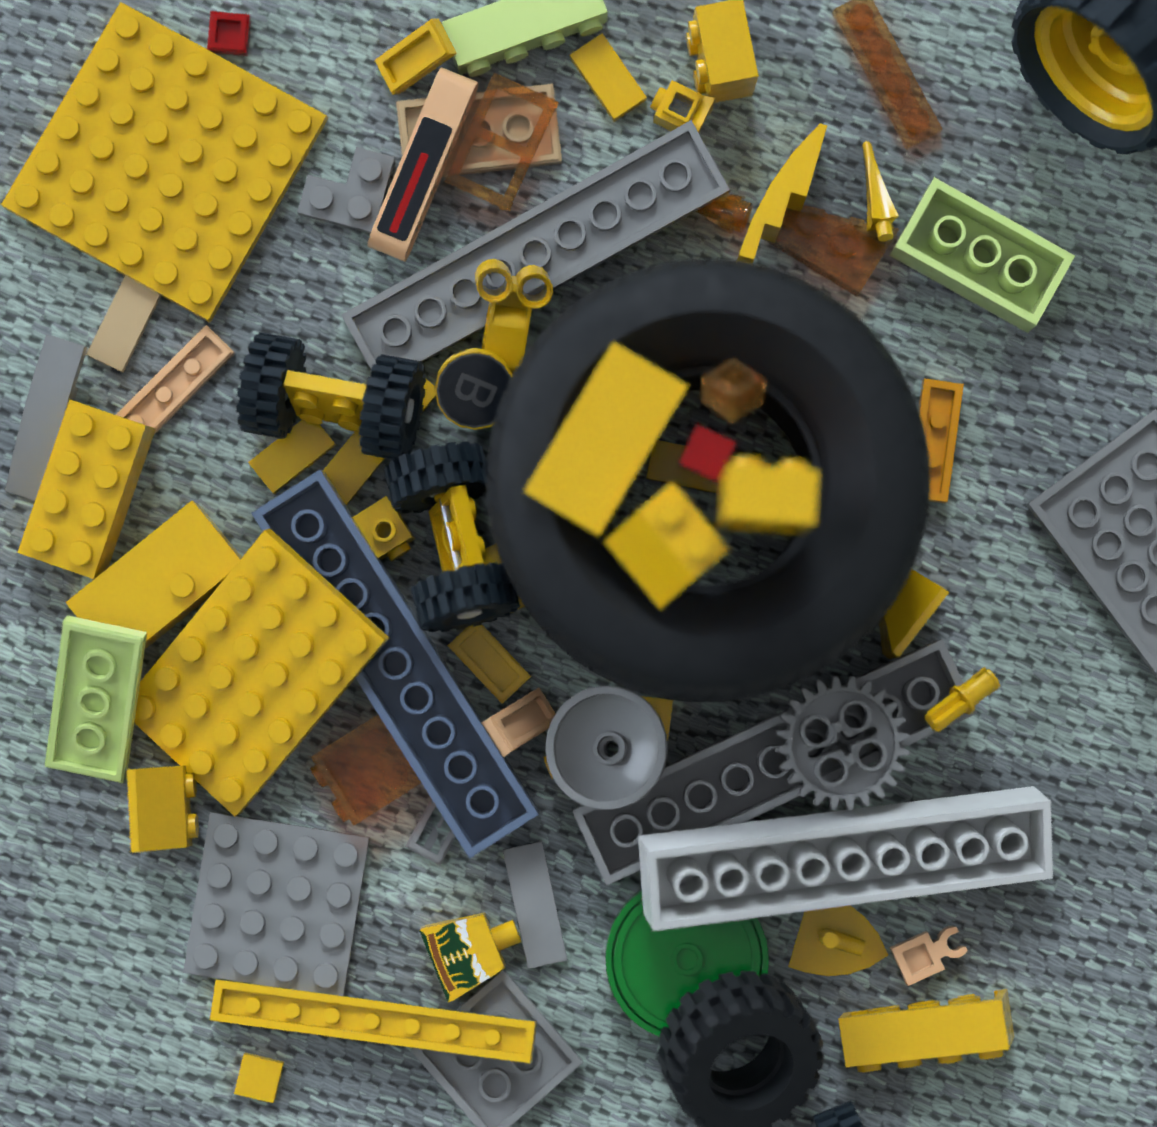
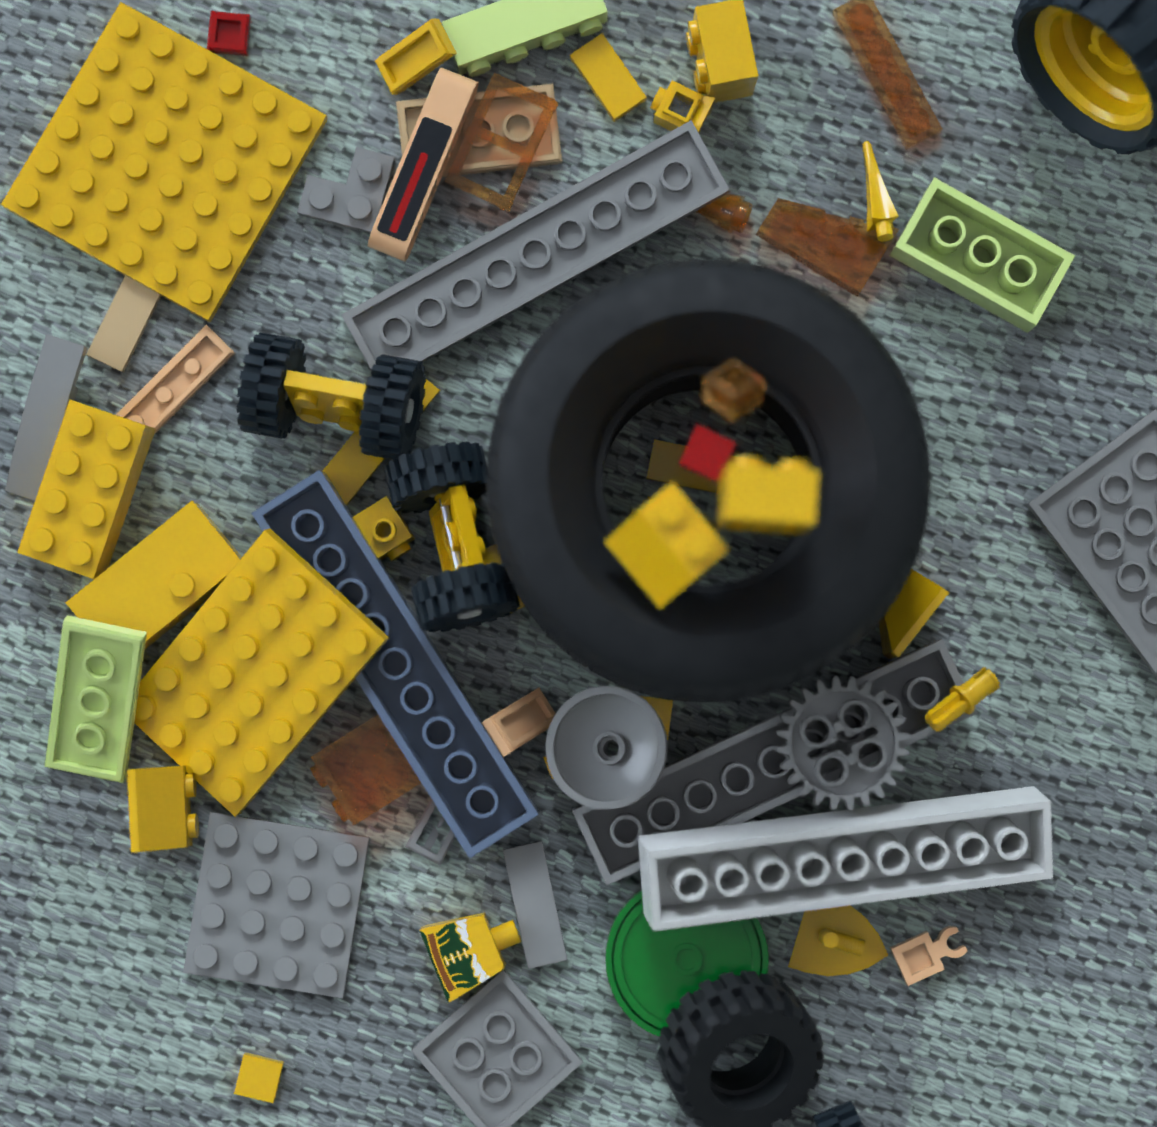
yellow plate [210,980,537,1063] -> none
yellow tile [248,420,336,494] -> none
black tile [435,348,513,430] -> none
yellow tile [447,623,531,704] -> none
yellow piece [475,259,553,374] -> none
yellow tile [524,342,688,537] -> none
yellow slope [737,123,828,264] -> none
yellow wedge [838,989,1015,1073] -> none
light orange plate [918,378,964,503] -> none

